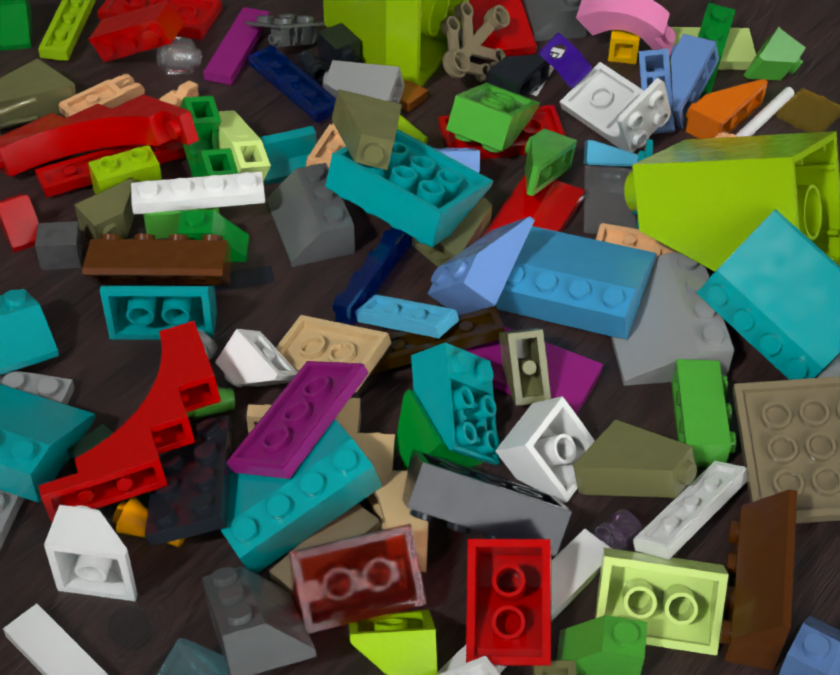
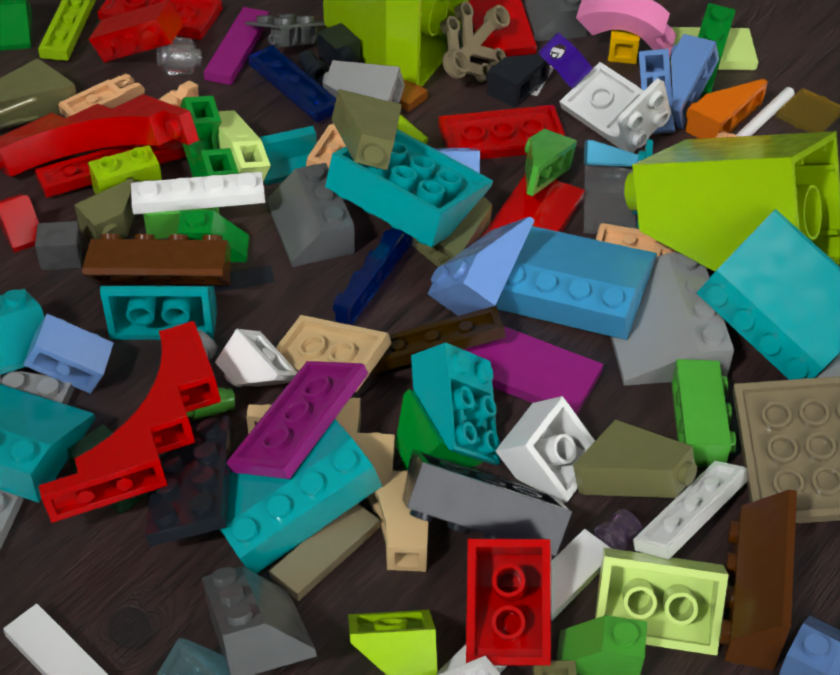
white slope [44,505,138,601] -> none
light orange cone [113,497,185,548] -> none
clear red slope [289,523,426,634] -> none
medium azure tile [355,294,459,338] -> none
bright green slope [446,83,540,153] -> none
olive slope [499,328,551,406] -> none
bright green slope [743,27,806,81] -> none
none -> medium blue brick [23,314,114,394]

